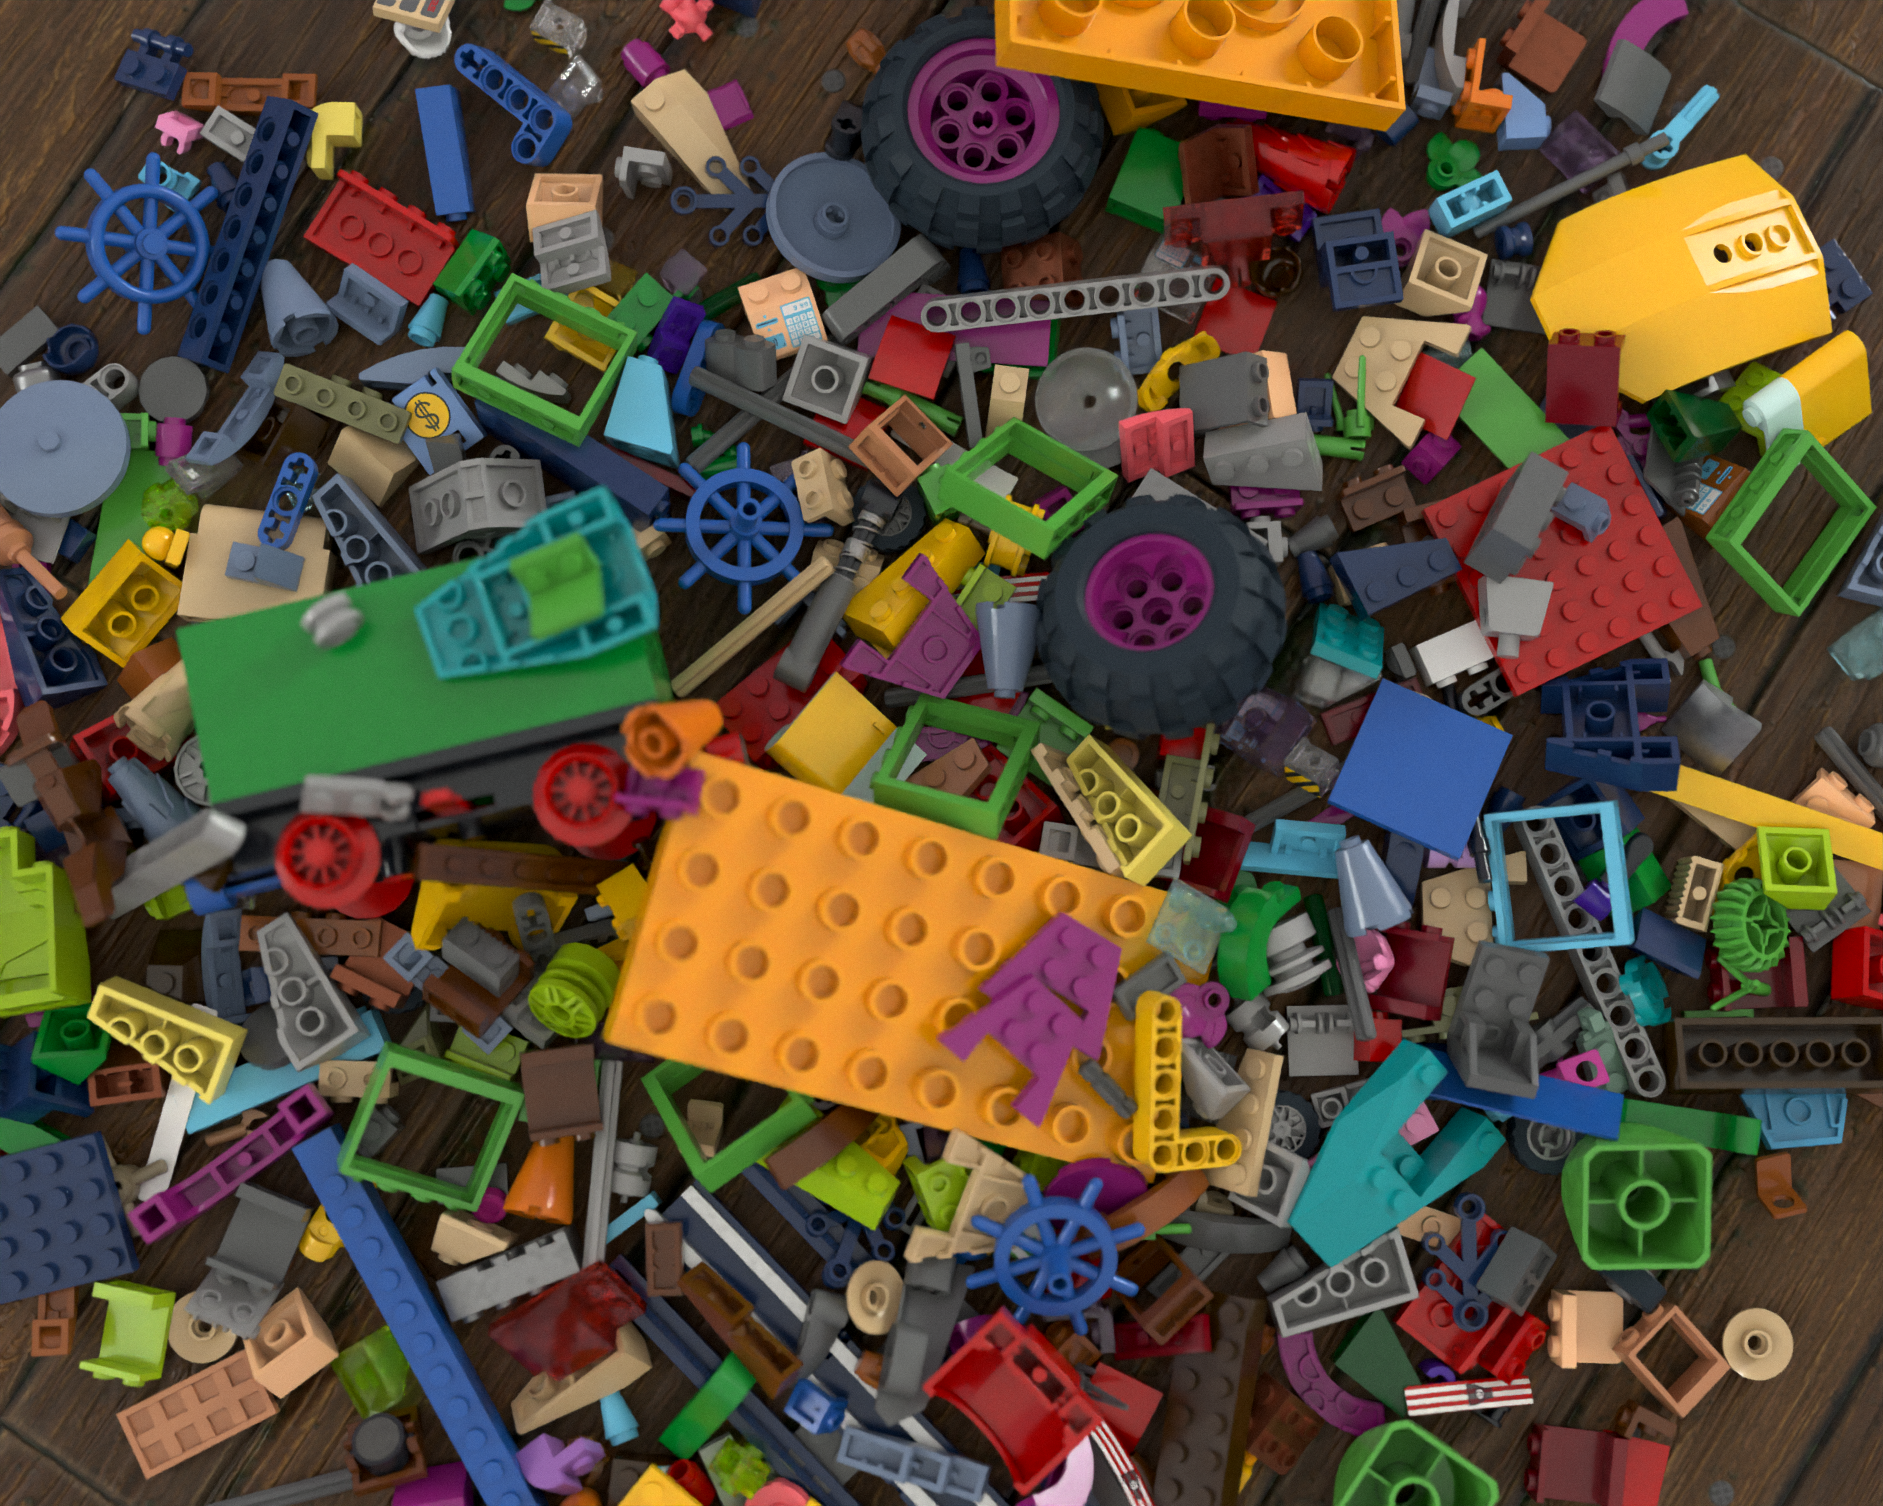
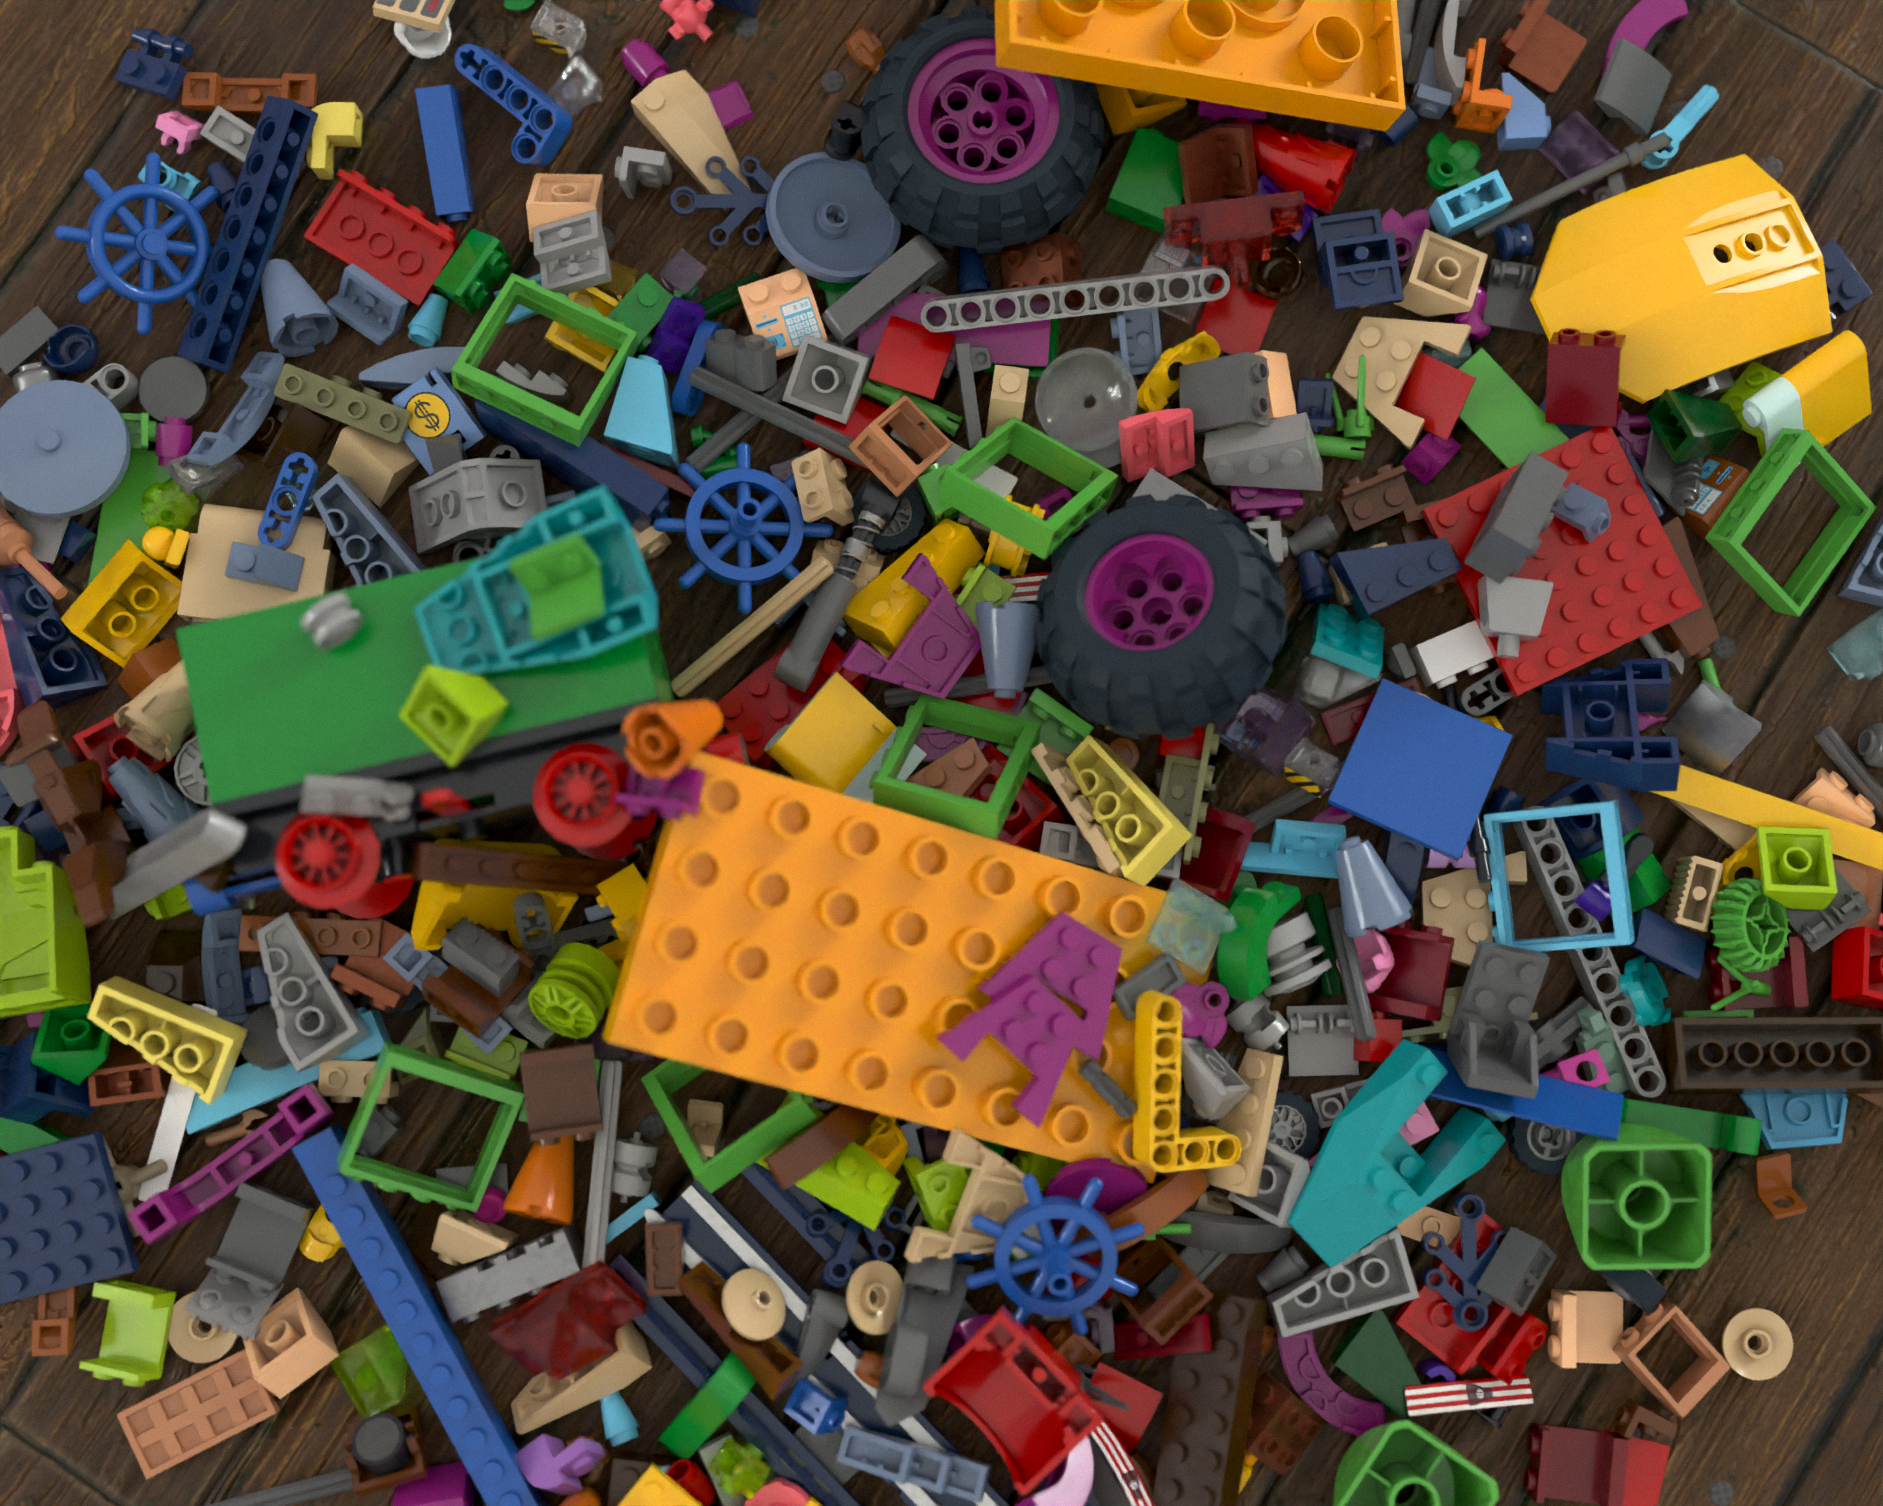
none -> lime slope [398,665,509,768]
none -> tan dish [722,1269,786,1341]

